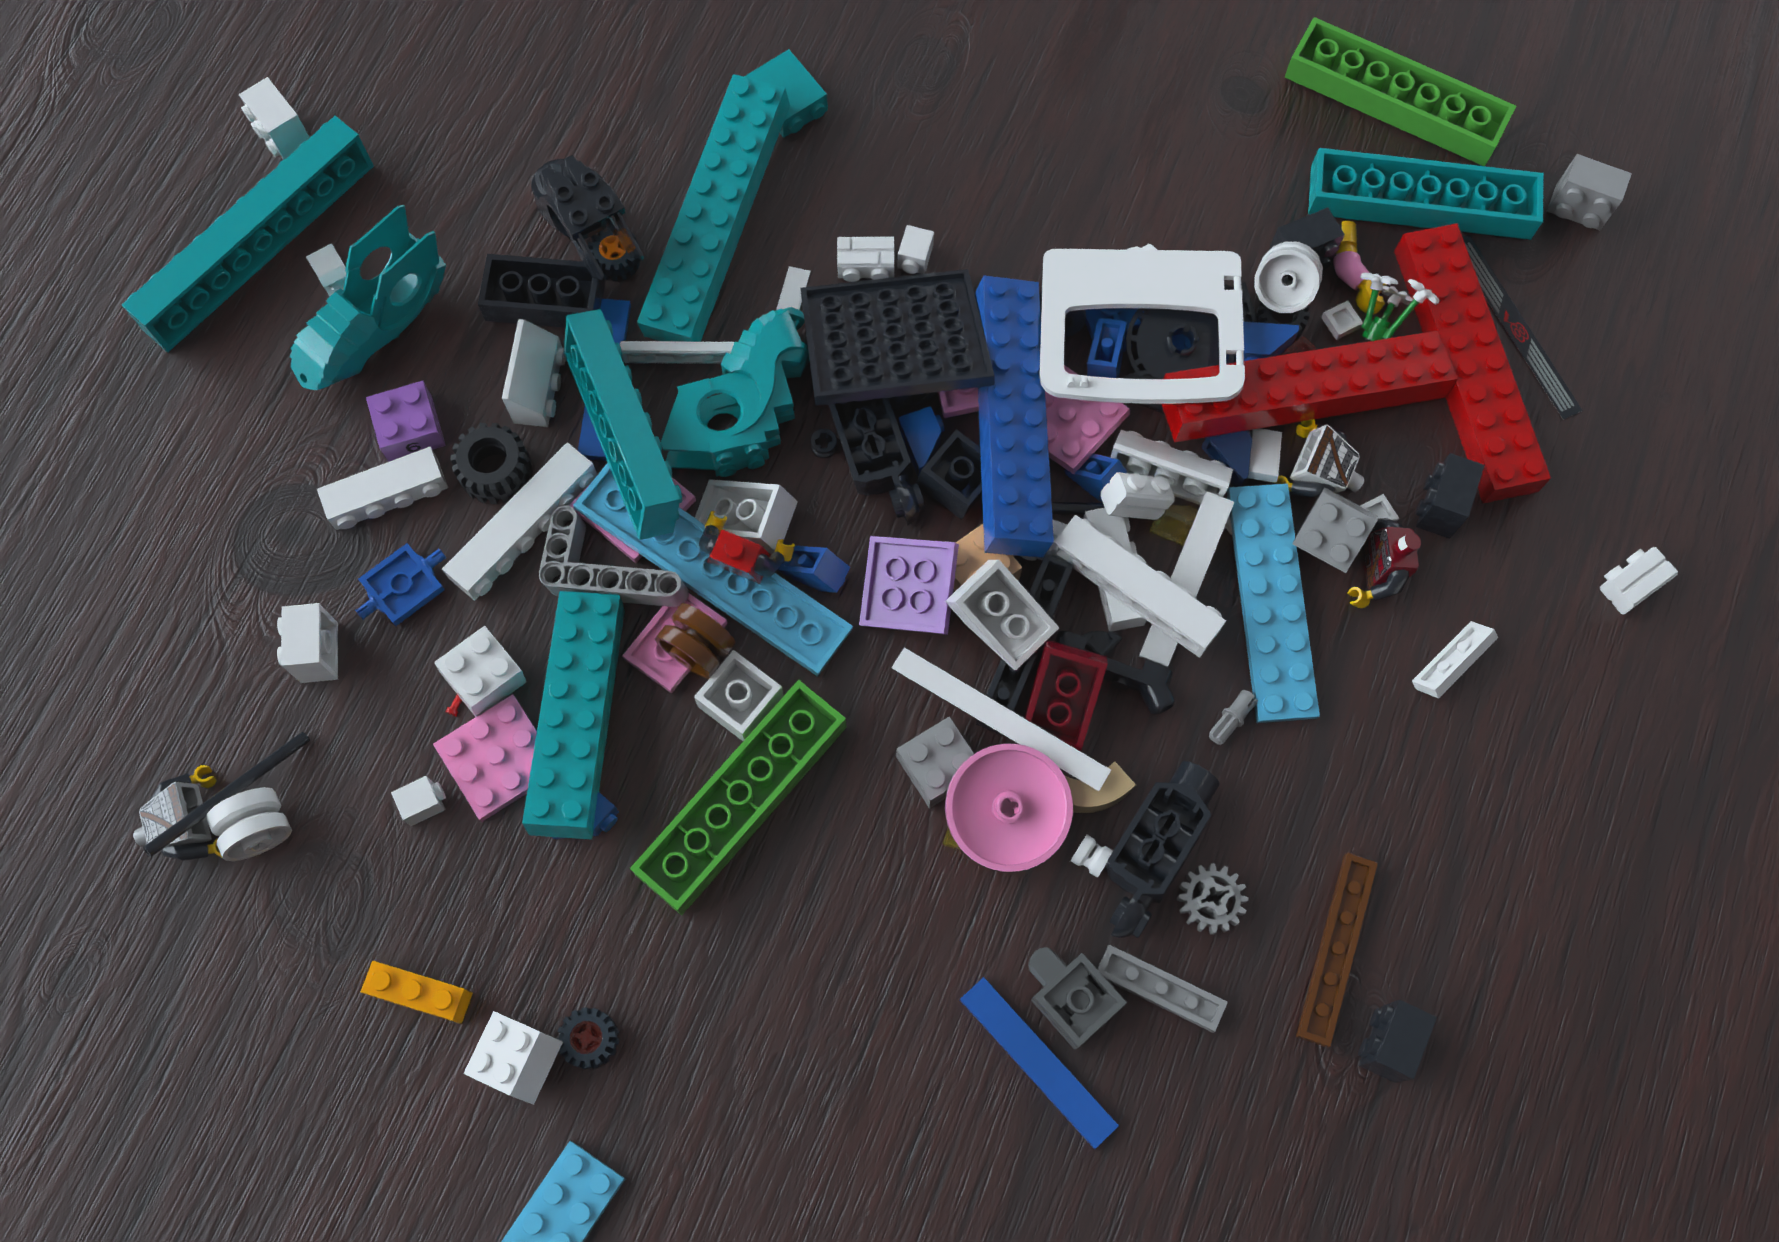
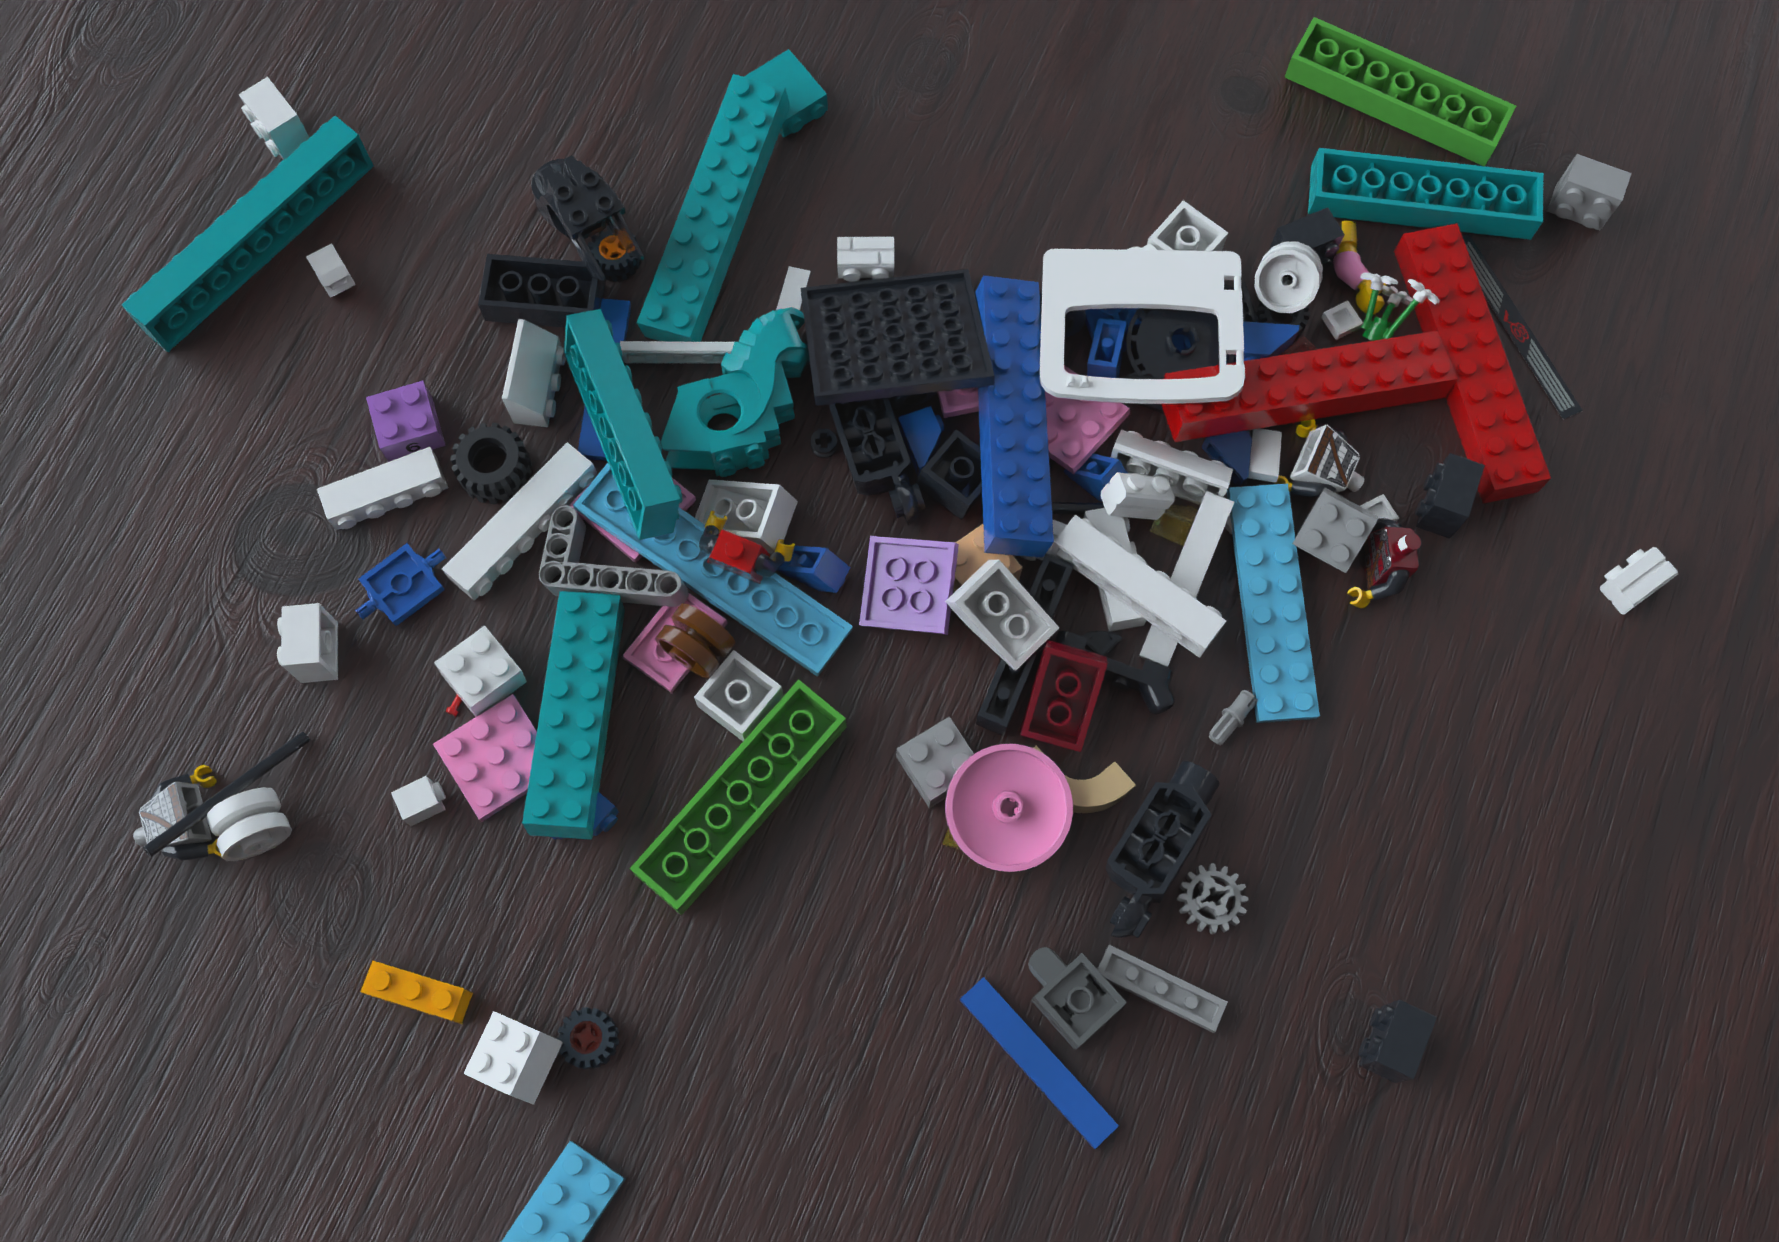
teal animal [290,205,446,390] -> none
white sticker [892,648,1111,791] -> none
white brick [898,225,934,274] -> none
white wheel [1071,834,1113,878] -> none
reddish brown plate [1296,853,1378,1048] -> none
white plate [1412,621,1498,699] -> none
none -> white brick [1147,201,1228,251]

